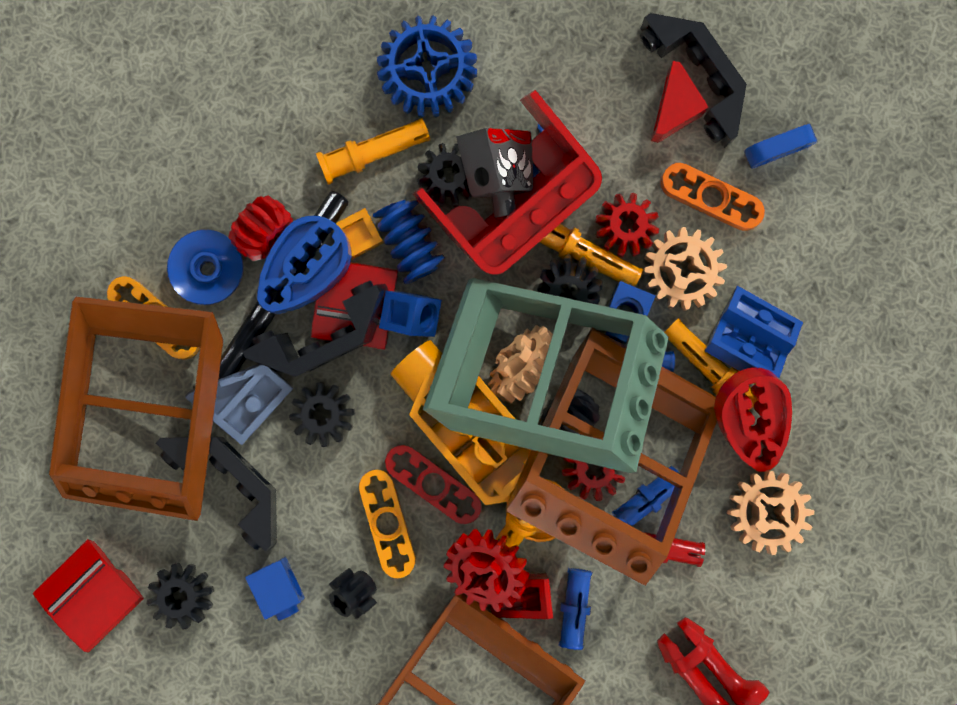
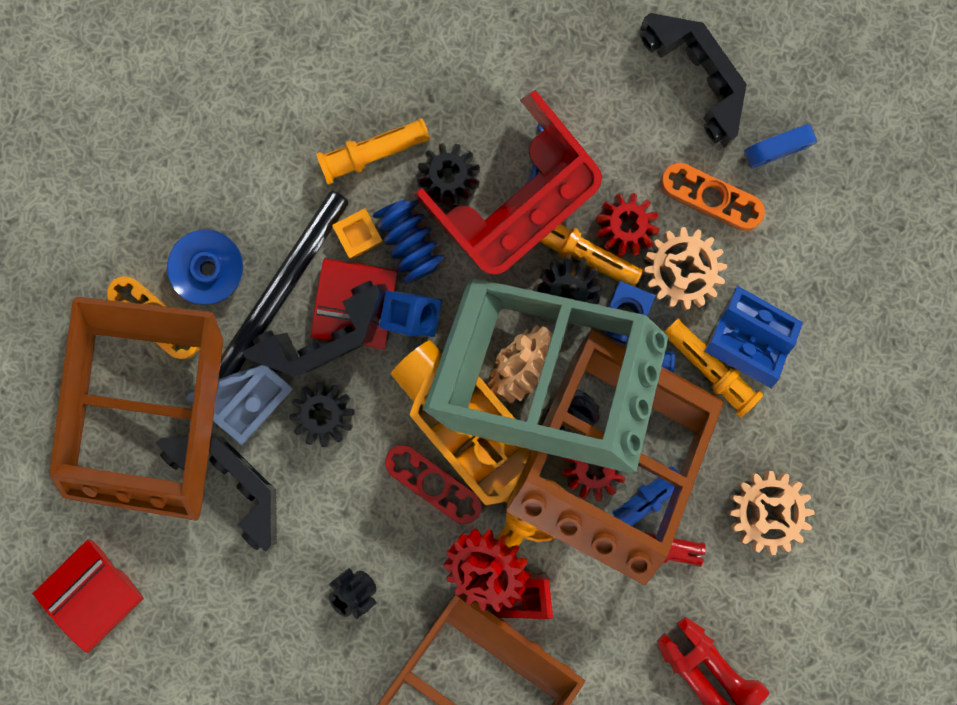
black gear [146,563,214,630] -> none
red gear [228,195,293,262] -> none
blue brick [245,557,305,621] -> none
blue piece [257,216,352,314] -> none
light orange beam [359,469,416,578] -> none
blue gear [377,15,477,118] -> none
dark grey torso [456,128,534,219] -> none
blue pin [559,568,592,650] -> none
red slope [651,61,709,143] -> none
red piece [714,367,792,472] -> none

